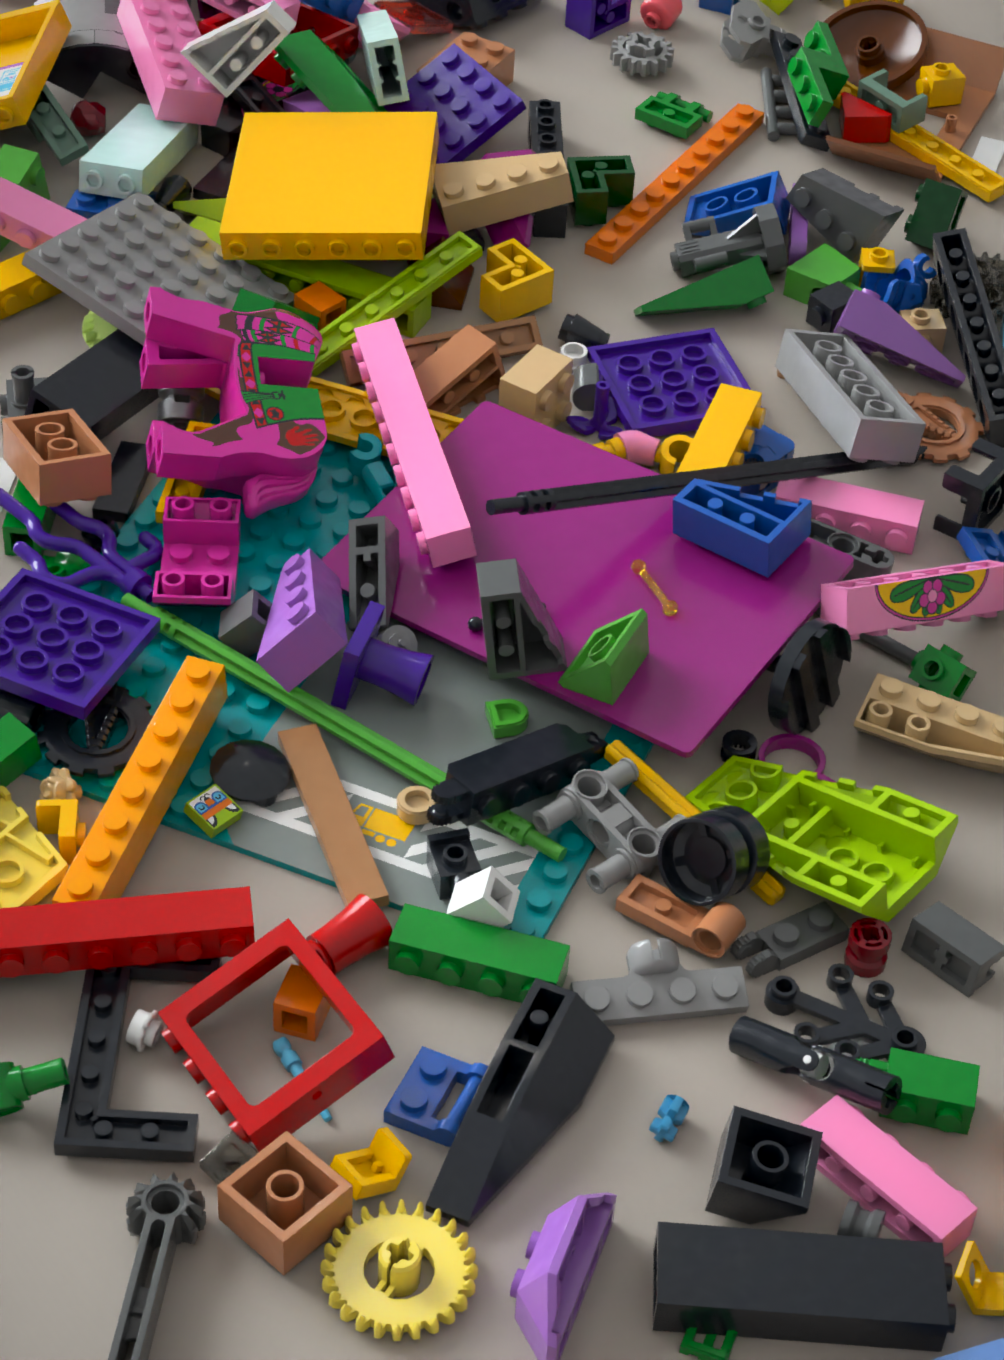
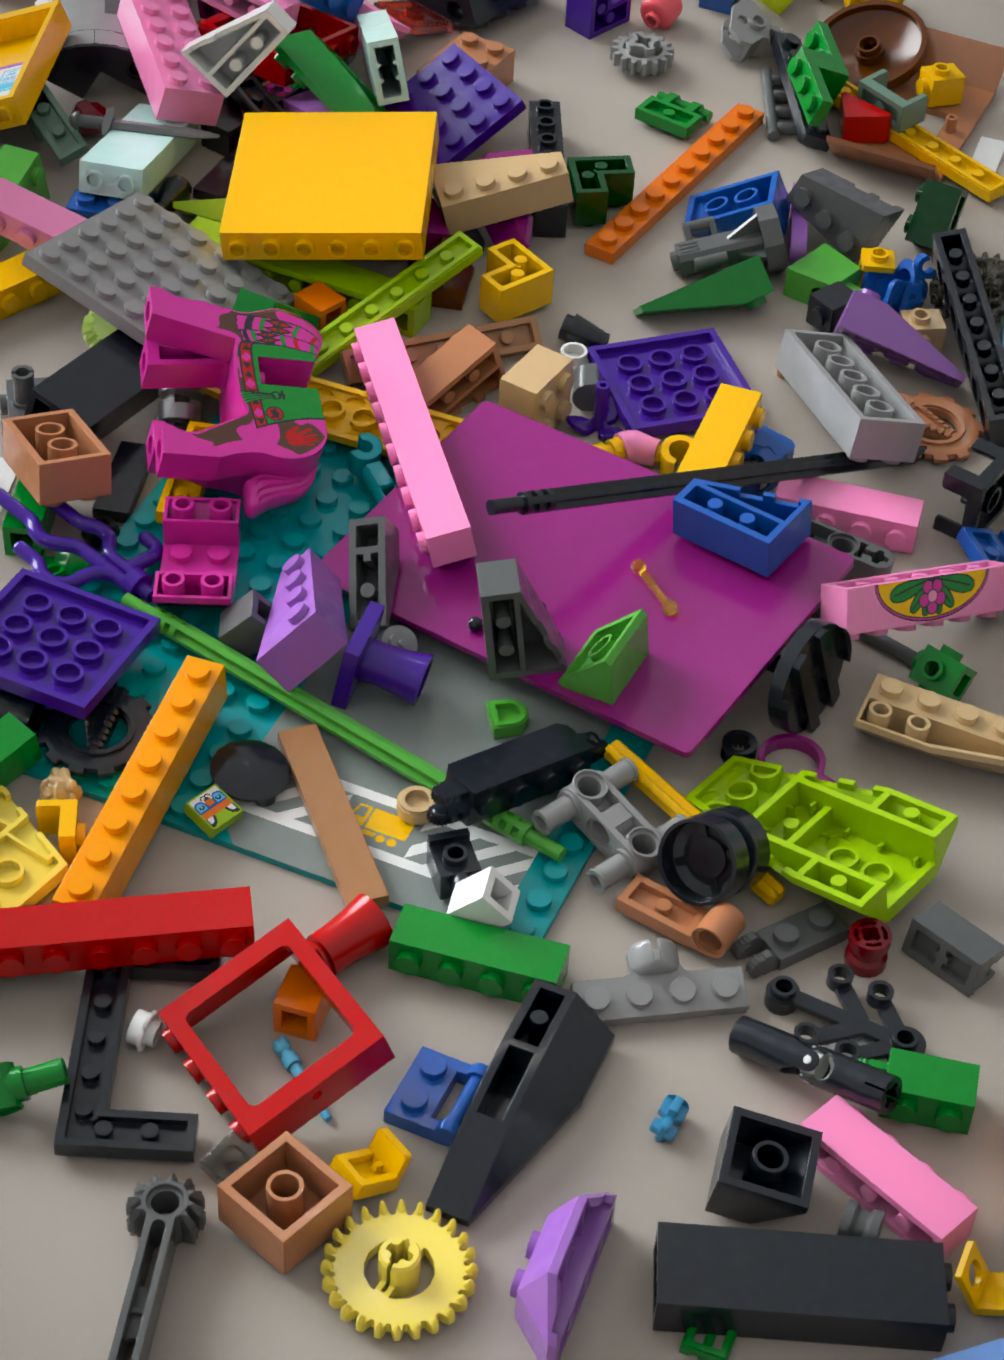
none -> dark grey sword [69,107,220,139]

